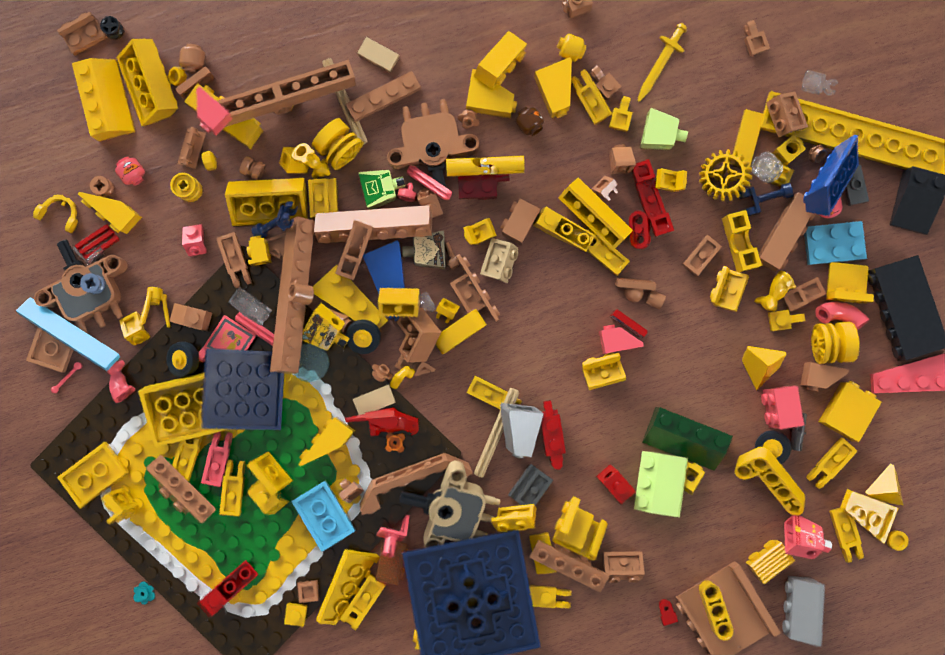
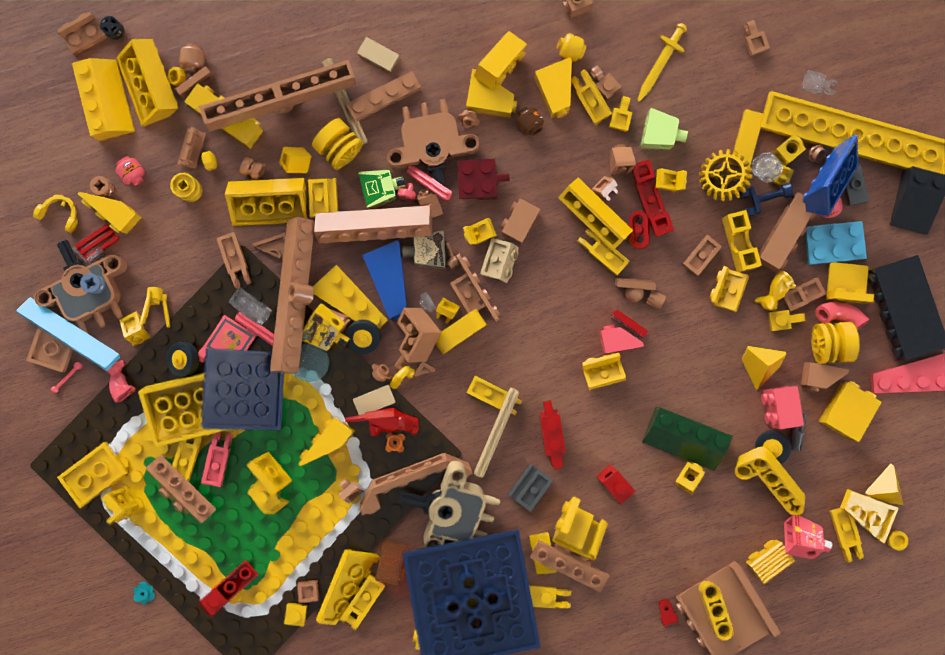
nougat slope [169,303,212,331] -> none
coral bracket [182,224,207,256] -> none
coral slope [196,86,232,135] -> none
yellow hinge [219,460,245,517] -> none
yellow brick [247,236,272,266] -> none
dark blue bar [251,201,298,238] -> none
medium azure plate [291,480,356,552] -> none
yellow animal [292,143,330,179] -> none
nougat slope [336,219,373,280] -> none
coral bracket [376,515,410,557] -> none
yellow brick [378,288,420,317] -> none
yellow piece [446,156,524,177] -> none
yellow bracket [491,504,537,532] -> none
slope [500,403,544,458] -> none
yellow slope [533,207,595,252] -> none
nougat bracket [603,551,645,583] -> none
yellowish green slope [634,451,688,517] -> none
nougat bracket [766,91,808,137] -> none
light grey slope [782,576,825,646] -> none
yellow hinge [806,437,857,489] -> none

